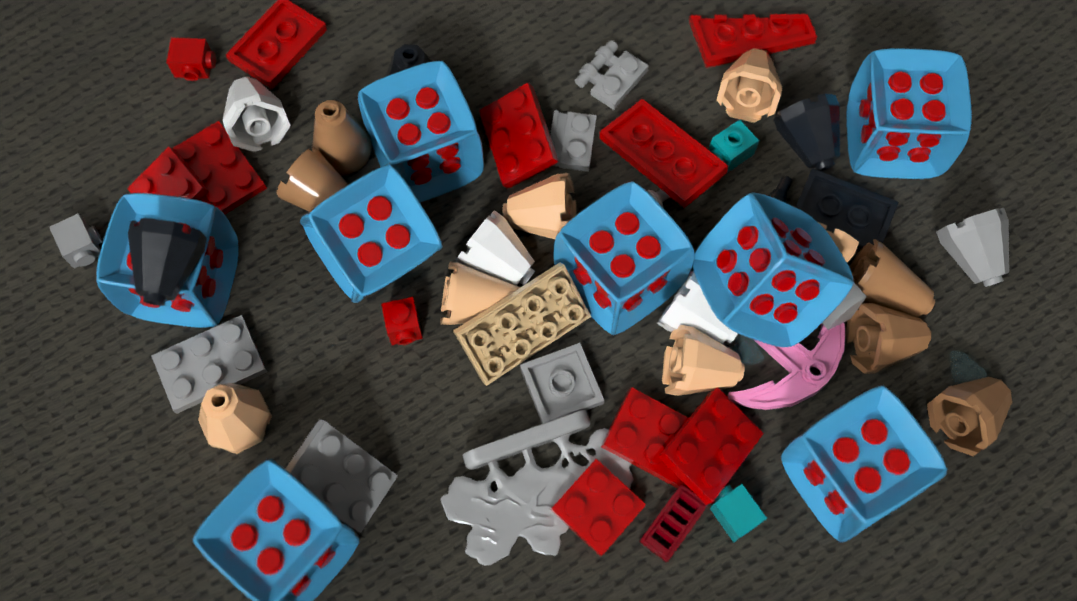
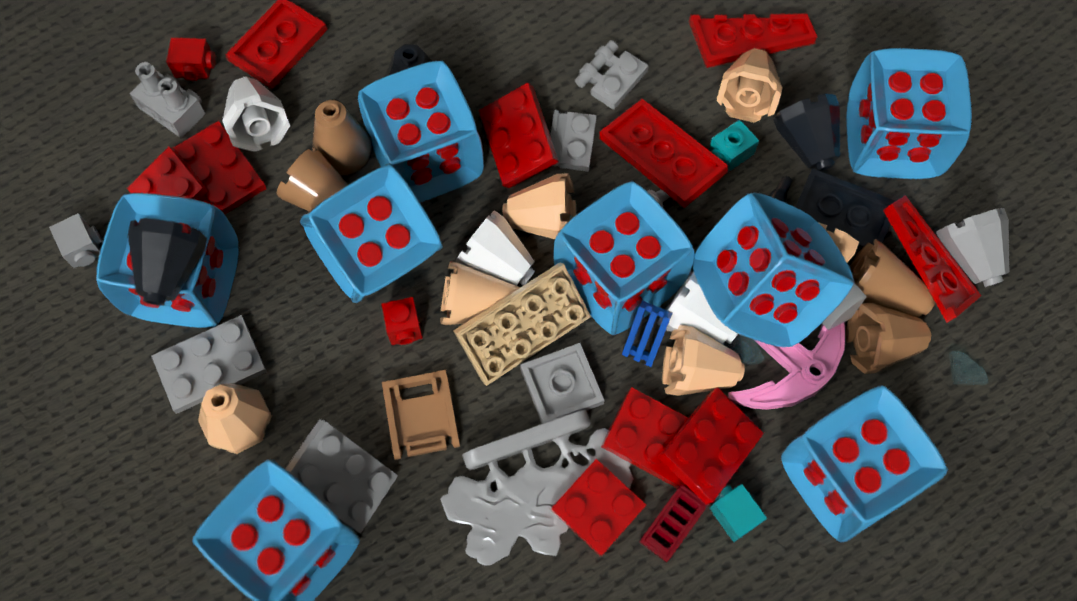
medium nougat cone [927,377,1012,456] -> none
none -> light grey brick [130,62,205,138]
none -> medium nougat container [382,370,460,460]
none -> blue tile [622,300,673,367]
none -> red wing [883,195,982,323]

